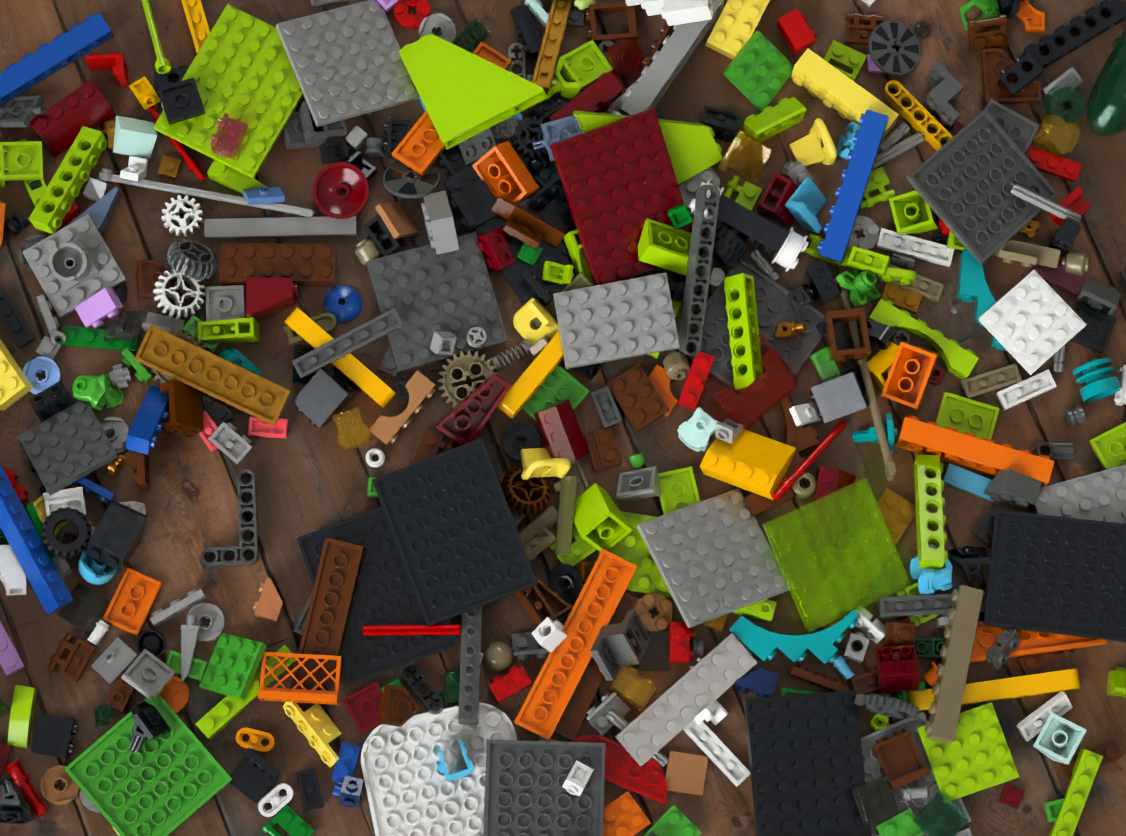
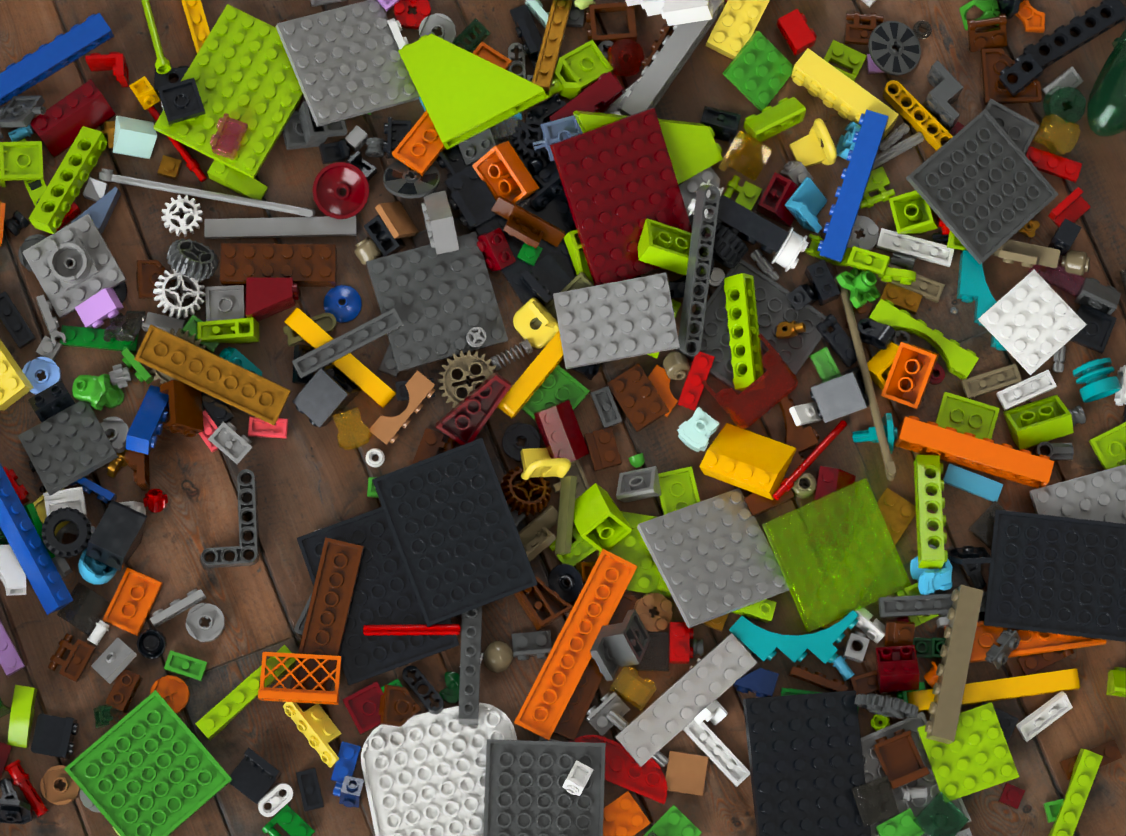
white bracket [120,156,148,182] -> none
light grey plate [121,649,176,702] -> none
black piece [129,700,172,753] -> none
light grey bar [181,615,200,684] -> none
bright green plate [199,633,267,700] -> none
light orange plate [236,727,275,753] -> none
medium blue plate [243,186,285,205] -> none
nougat slope [253,577,284,623] -> none
light grey slope [430,331,457,355] -> none
medium azure piece [436,737,474,781] -> none
red brick [488,665,532,704] -> none
tile [530,335,551,355] -> none
white brick [531,617,567,652] -> none
lime bracket [542,261,574,285] -> none
green plate [667,203,693,229] -> none
light grey bracket [715,418,744,444] -> none
reddish brown window [824,307,871,362] -> none
dark grey slope [983,469,1042,508] -> none
light grey axle [1011,184,1081,224] -> none
light aqua slope [1033,712,1087,765] -> none
none -> medium azure pin [8,124,34,142]
none -> red gear [143,488,168,513]
none -> white plate [387,18,409,50]
none -> lime slope [1003,395,1074,450]

